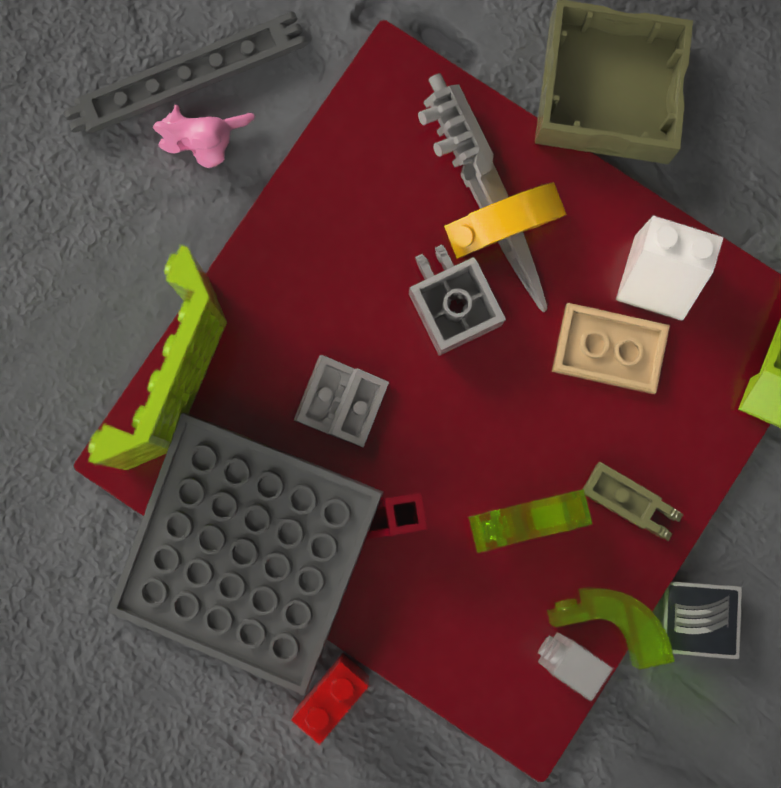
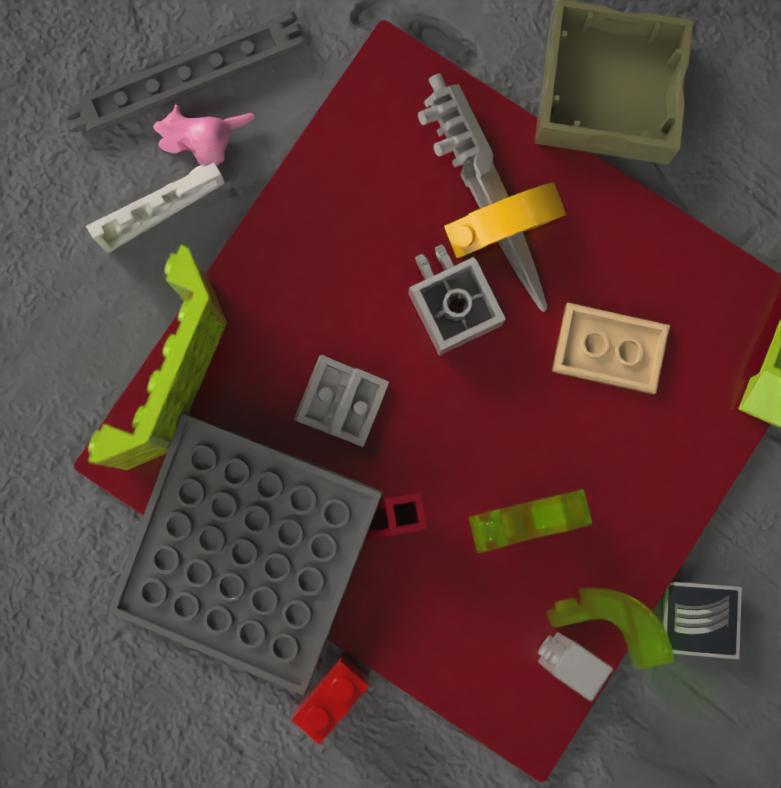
olive hinge [581,462,683,541] -> none
white slope [616,216,723,321] -> none
none -> white wing [86,163,225,253]

